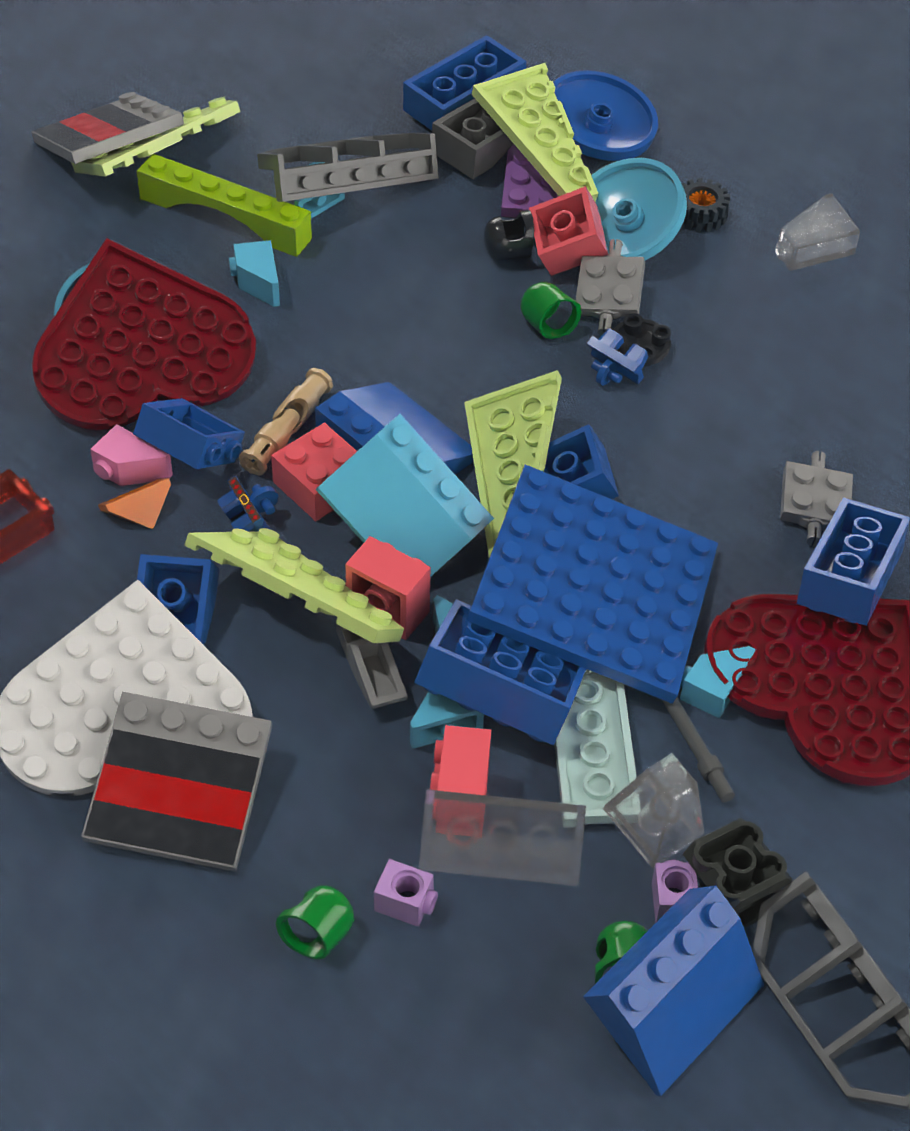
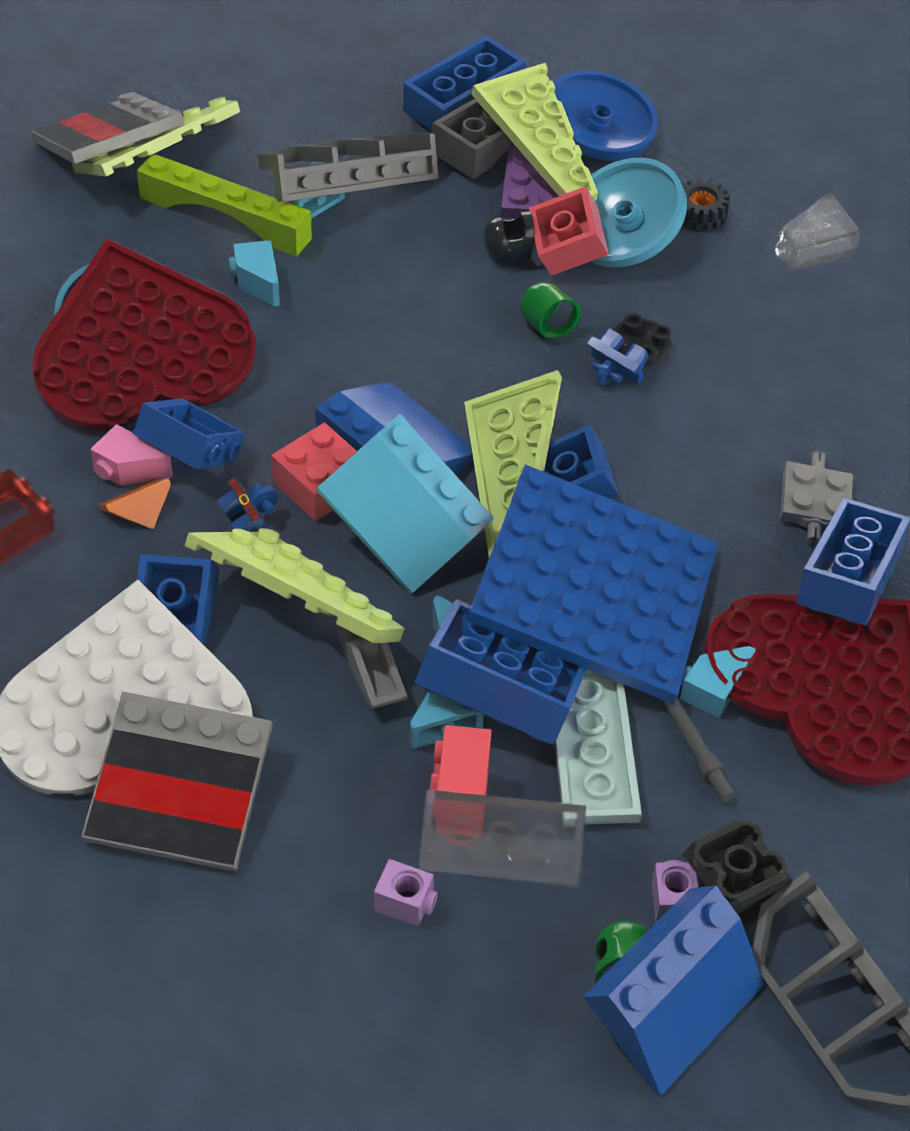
tan piece [239,368,333,476] -> none
green helmet [275,885,354,959] -> none
coral brick [345,536,431,640] -> none
light grey plate [576,239,645,335] -> none
clear slope [602,753,704,869] -> none

